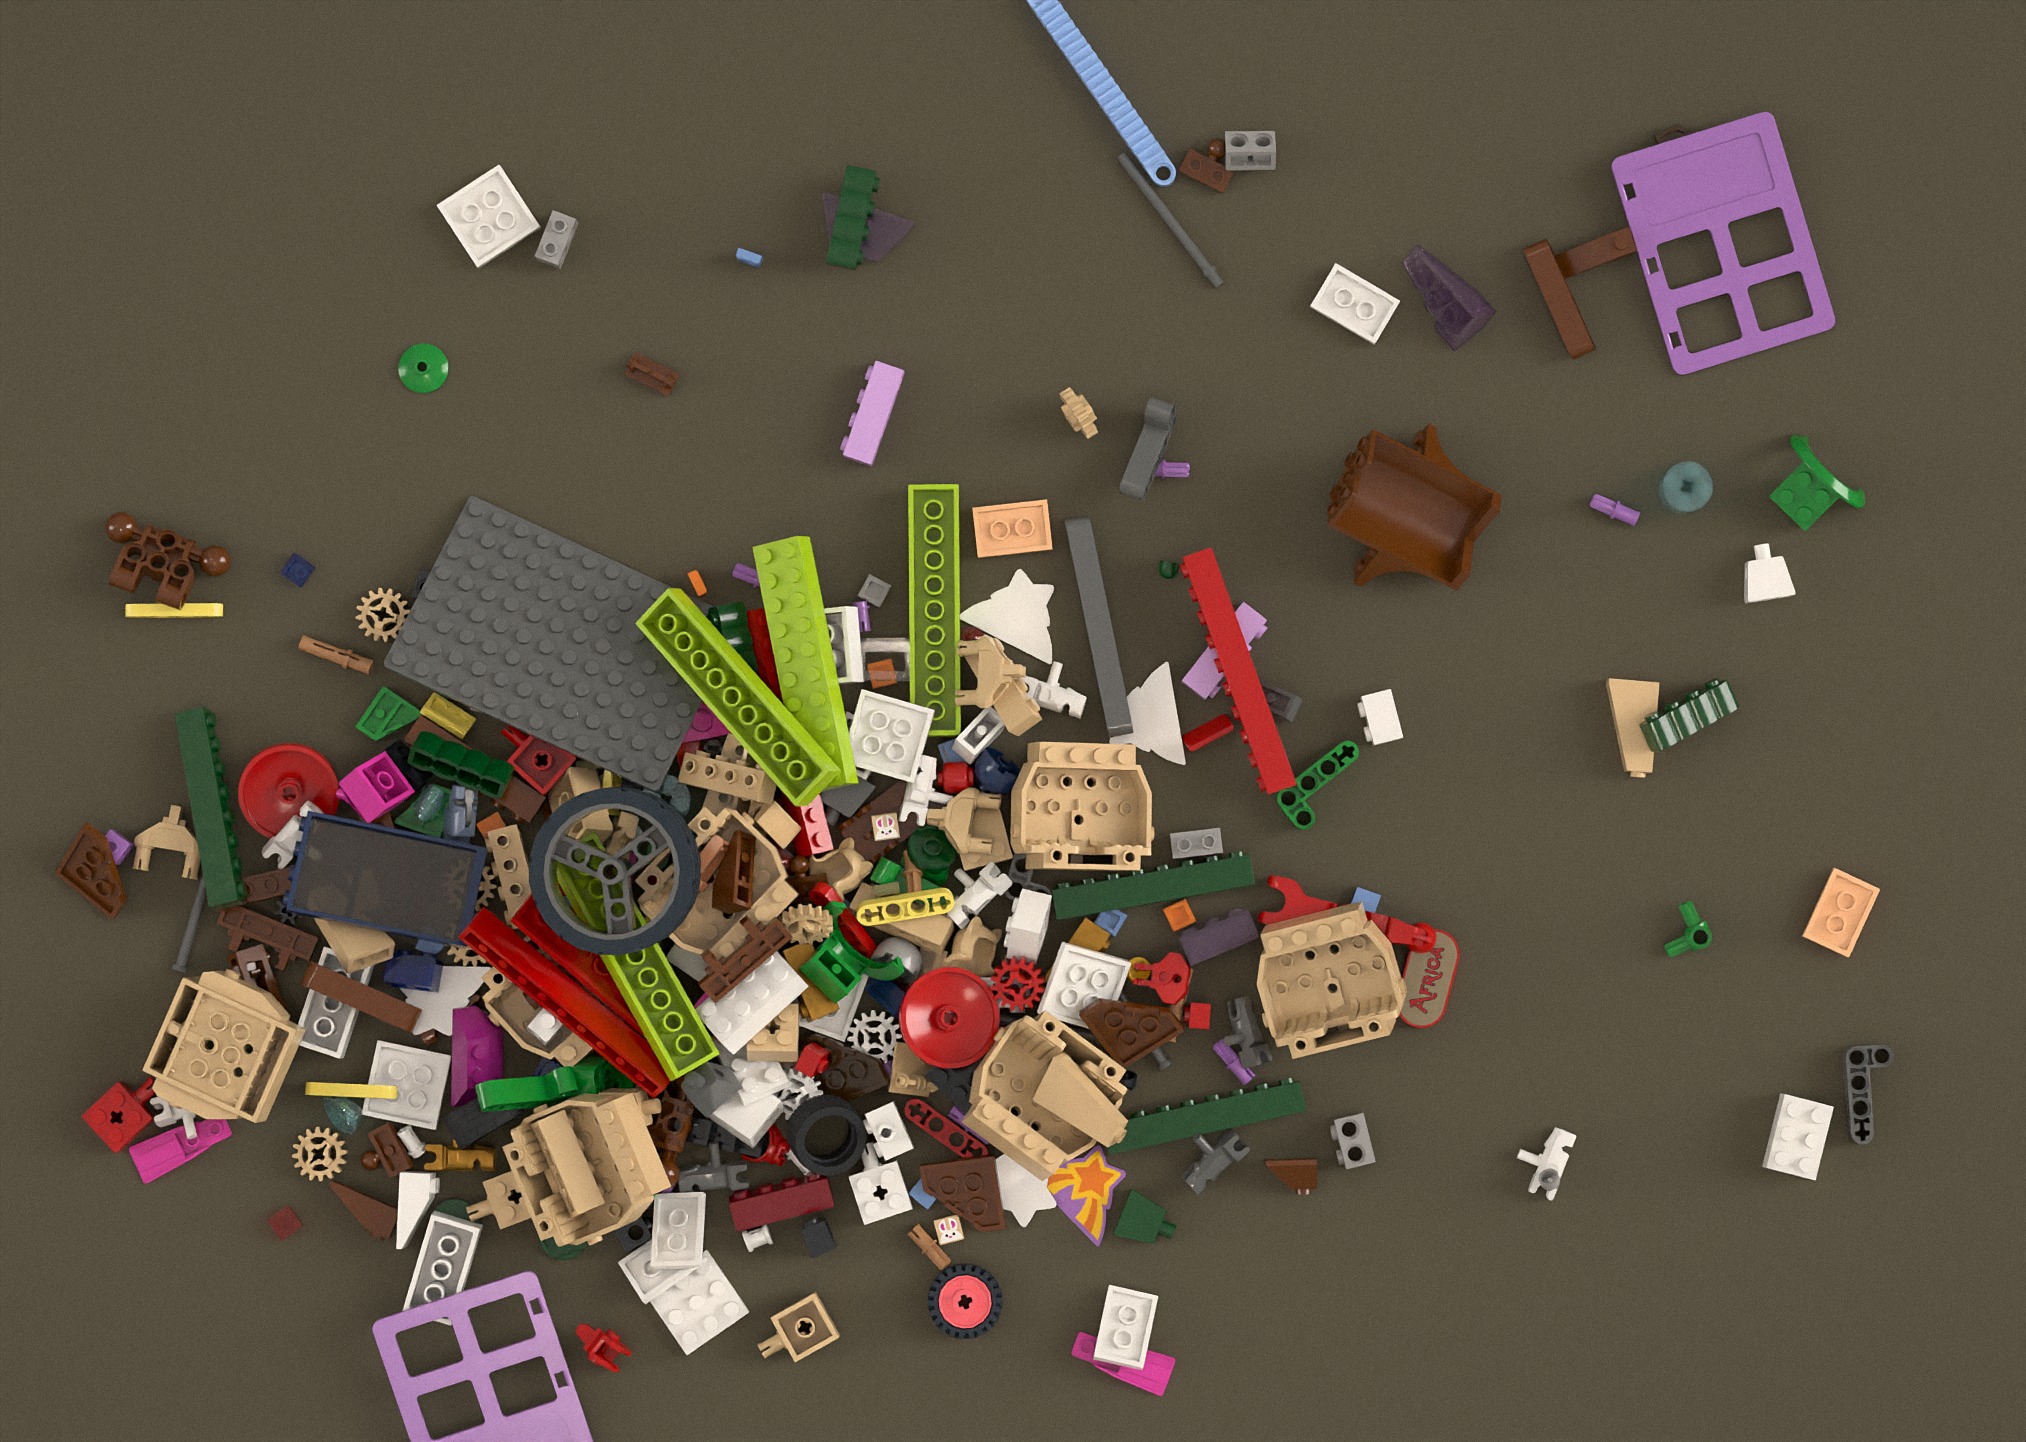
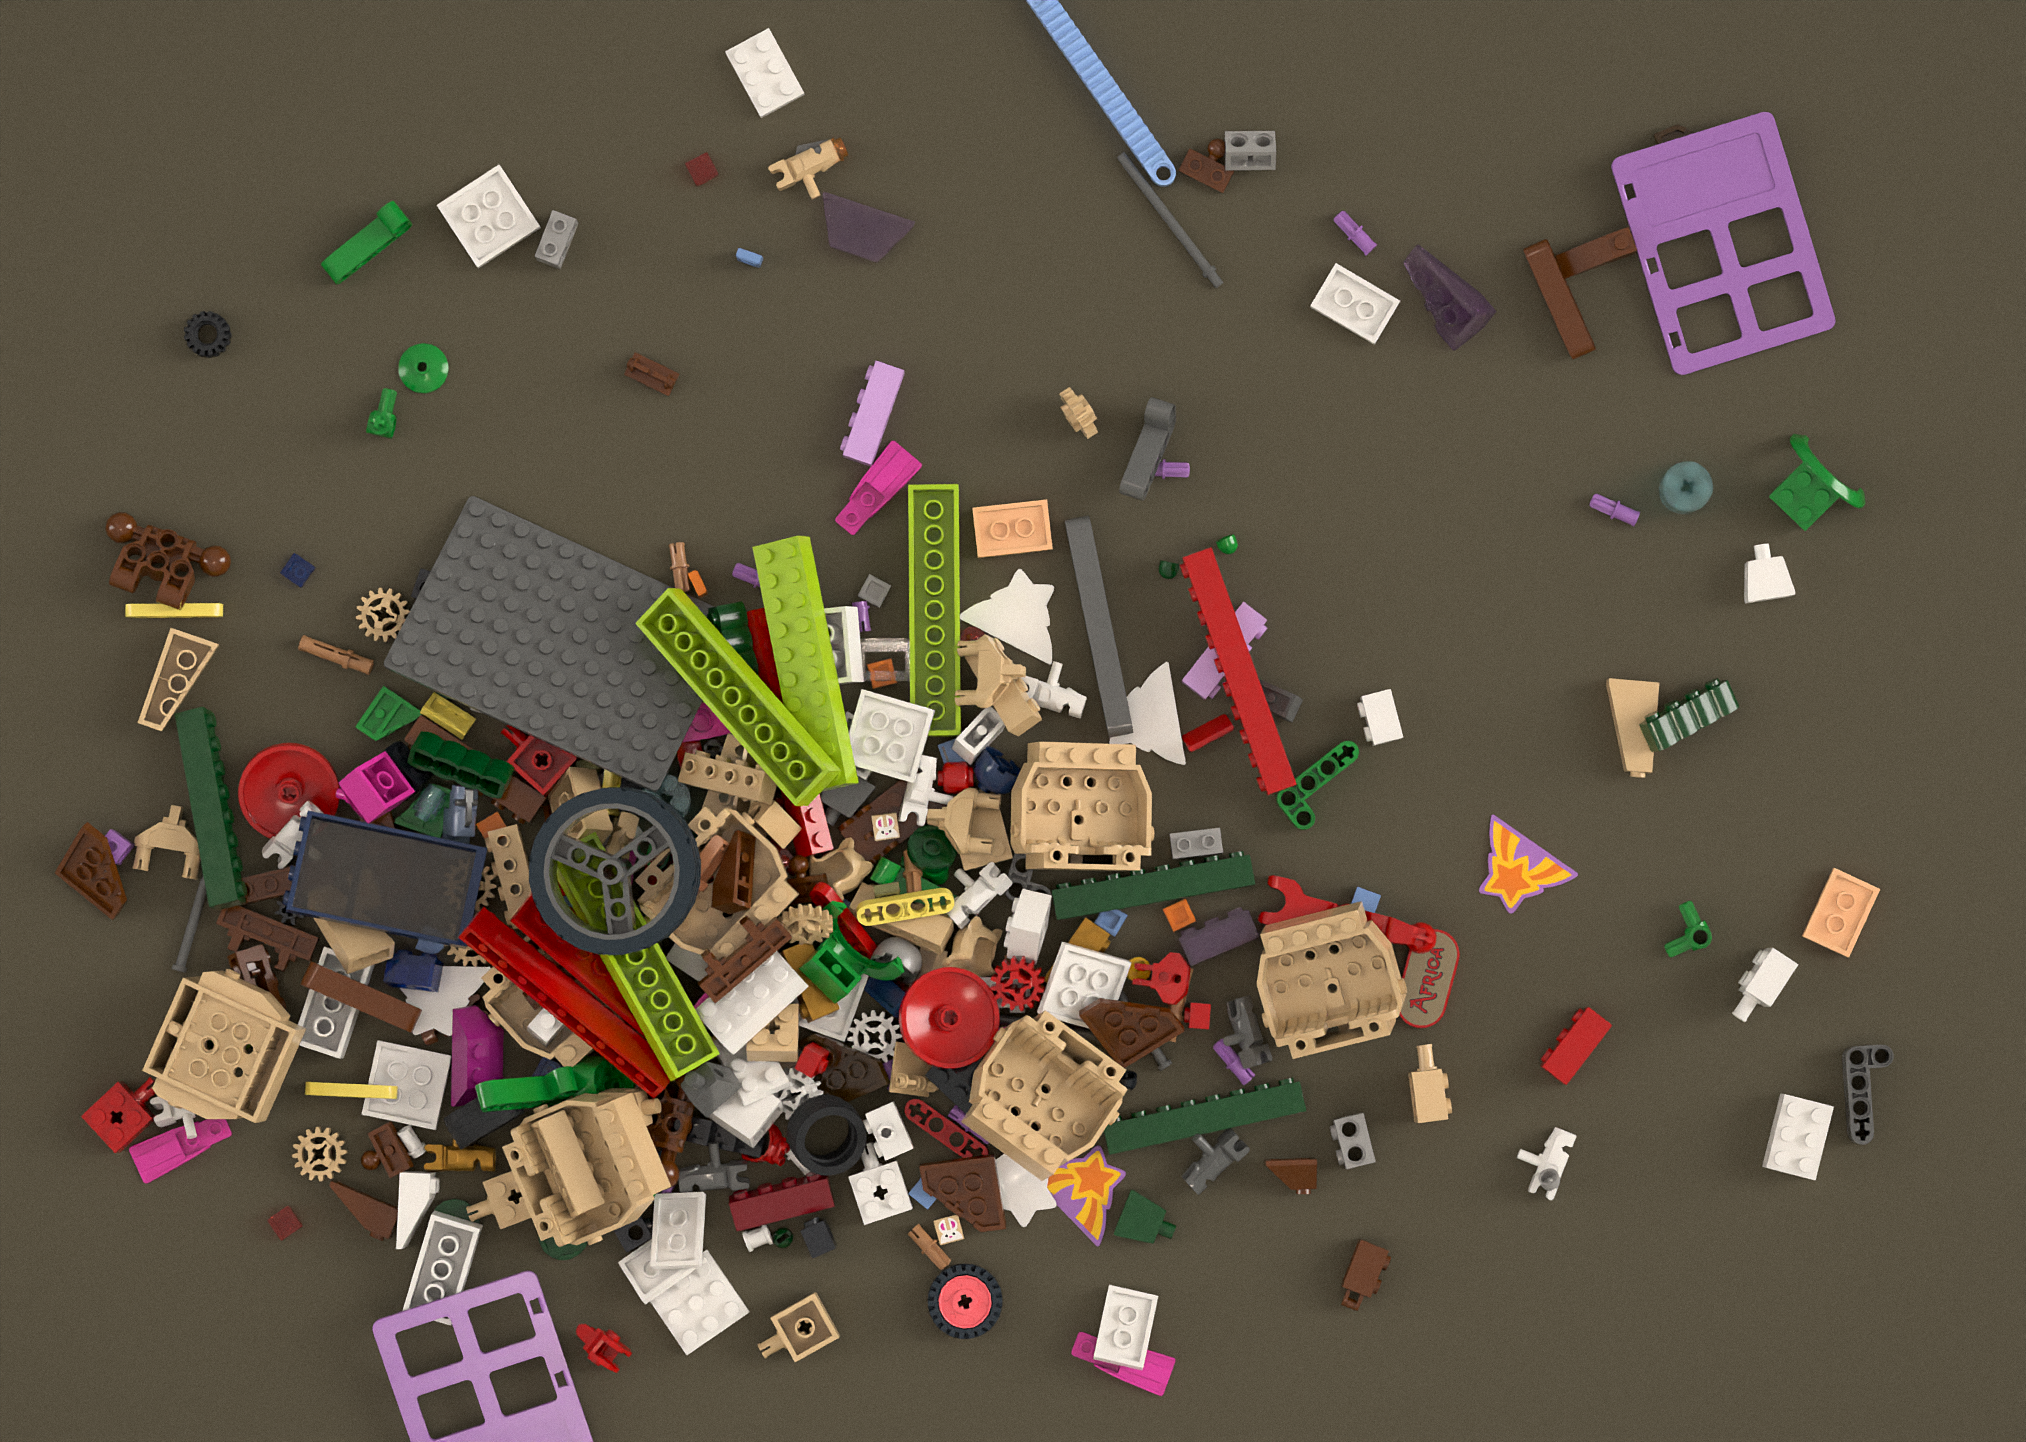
clear light blue hat [323,1097,362,1135] -> none
dark green brick [826,165,880,271] -> none
tan slope [1033,1052,1128,1147] -> none
reddish brown cylinder [1326,423,1502,591] -> none
none -> tan wedge [138,628,219,732]
none -> black tyre [184,311,232,358]
none -> green beam [321,201,412,285]
none -> green axle [366,388,397,439]
none -> medium nougat axle [669,542,690,593]
none -> clear red plate [685,152,719,187]
none -> white plate [725,28,805,118]
none -> tan piece [768,137,849,200]
none -> dark green hinge [773,1228,793,1248]
none -> dark pink piece [835,441,922,535]
none -> green hinge [1216,534,1238,554]
none -> medium lavender axle [1334,211,1377,255]
none -> reddish brown brick [1341,1239,1391,1311]
none -> tan brick [1408,1044,1452,1123]
none -> sticker [1479,814,1578,914]
none -> red brick [1540,1007,1612,1085]
none -> white brick [1732,948,1798,1022]

